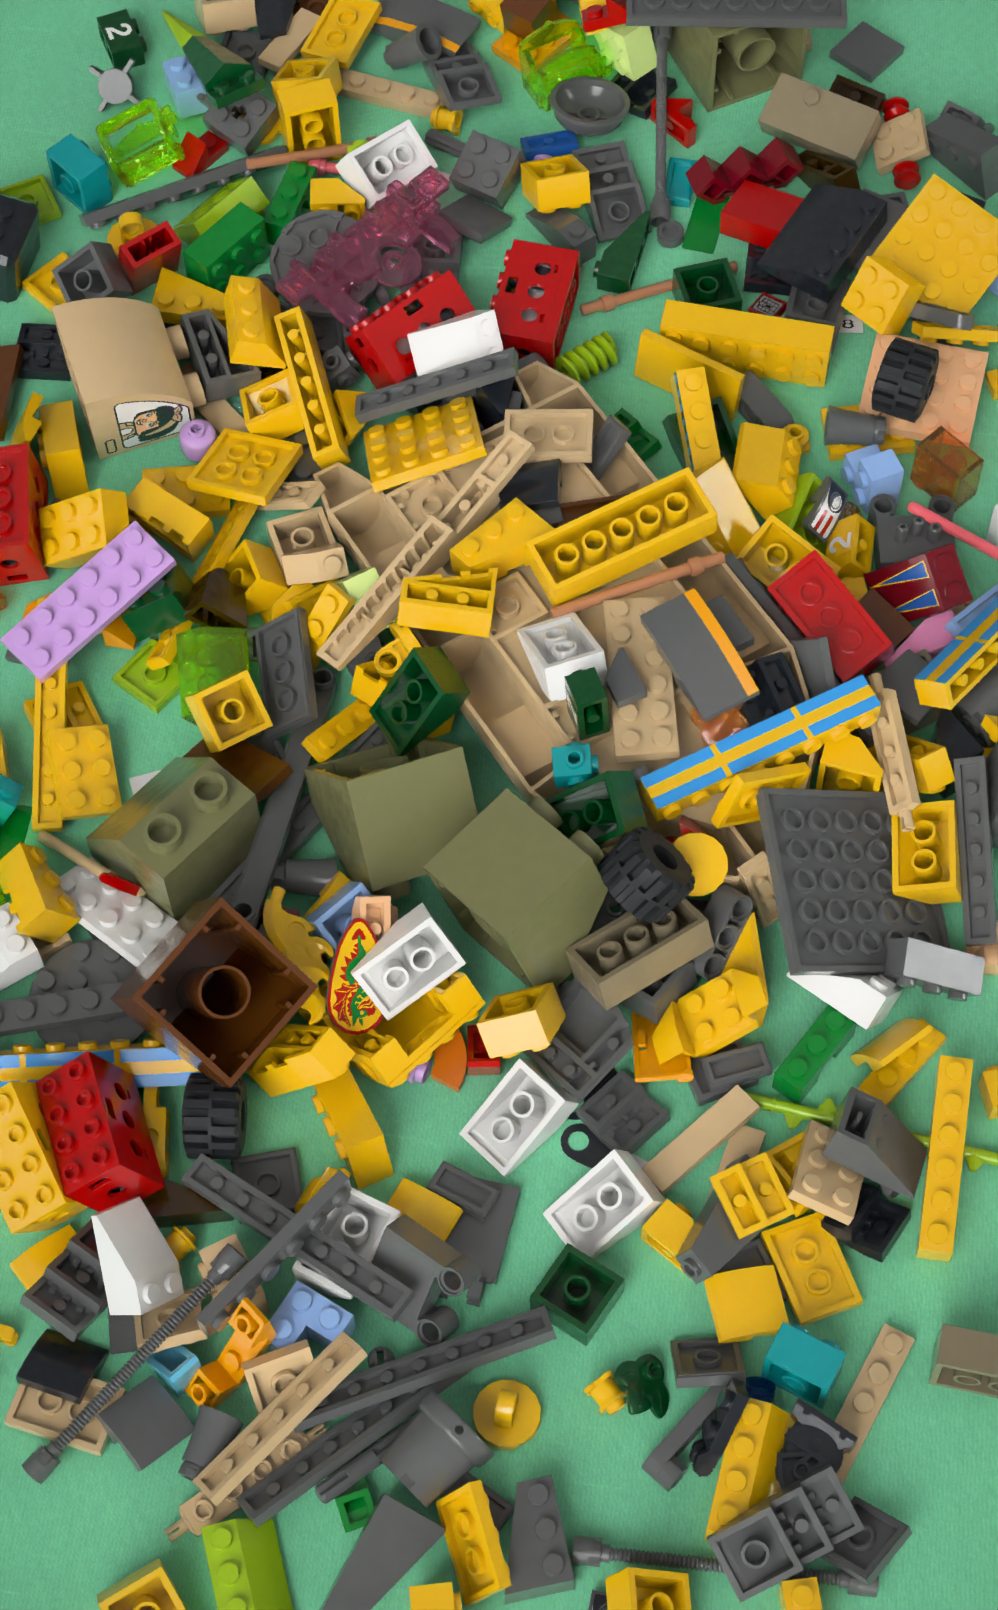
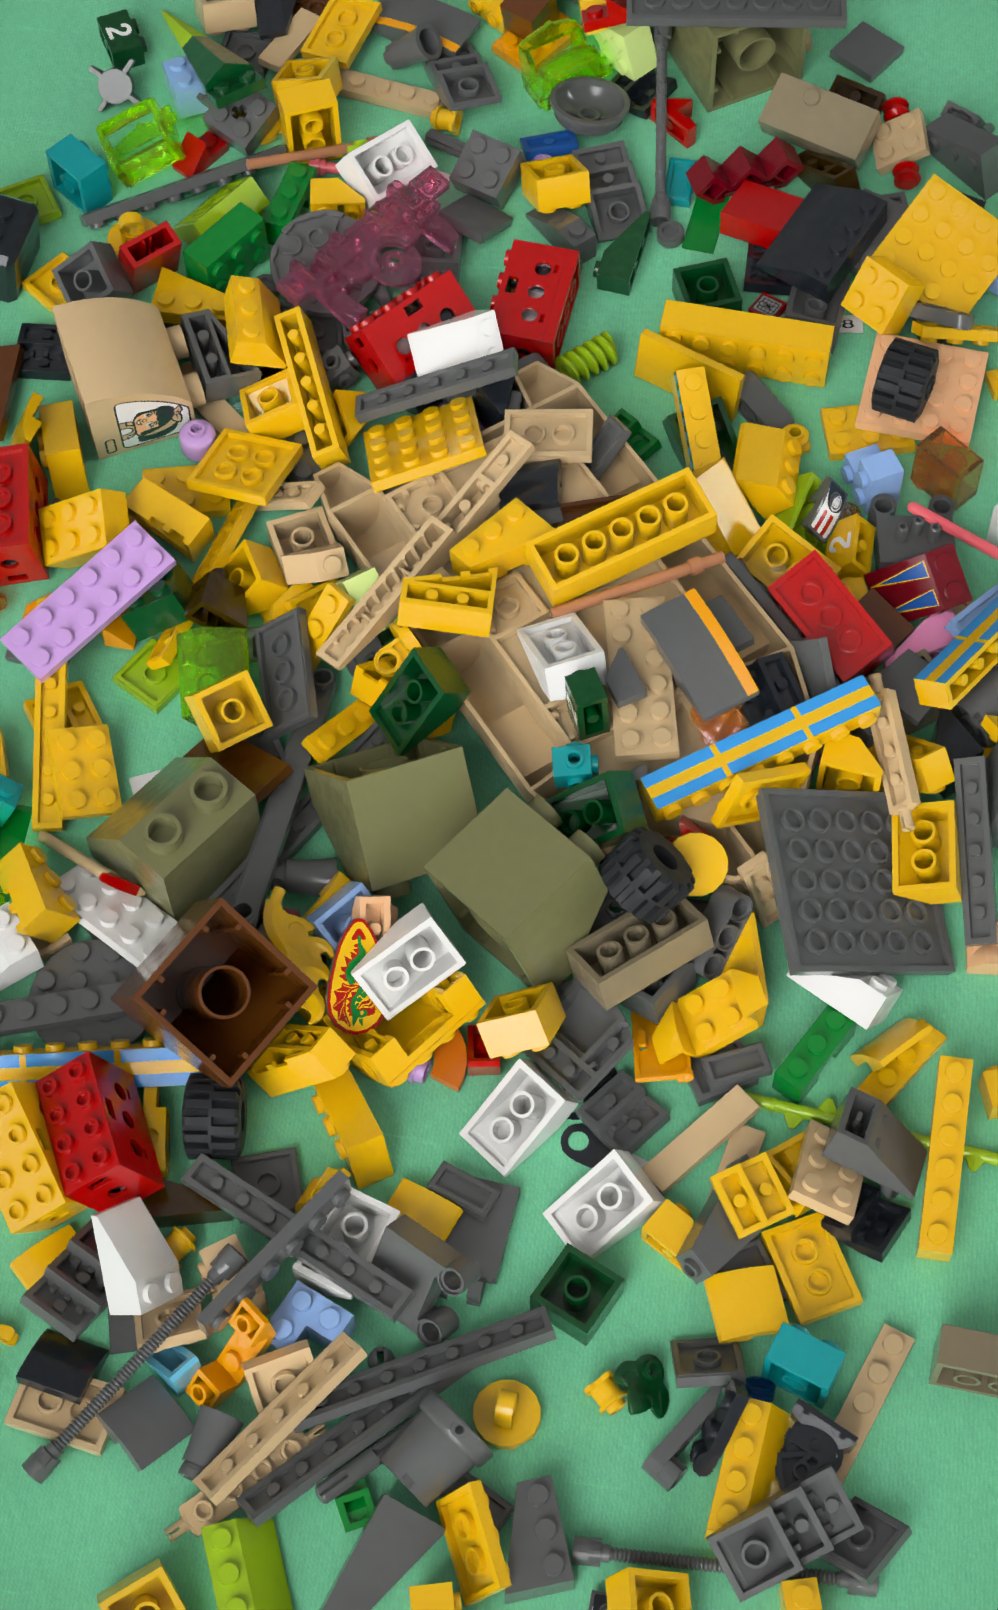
nougat bar [579,261,738,316] -> none
dark grey plant [824,405,886,446] -> none
brick [884,937,985,1001] -> none

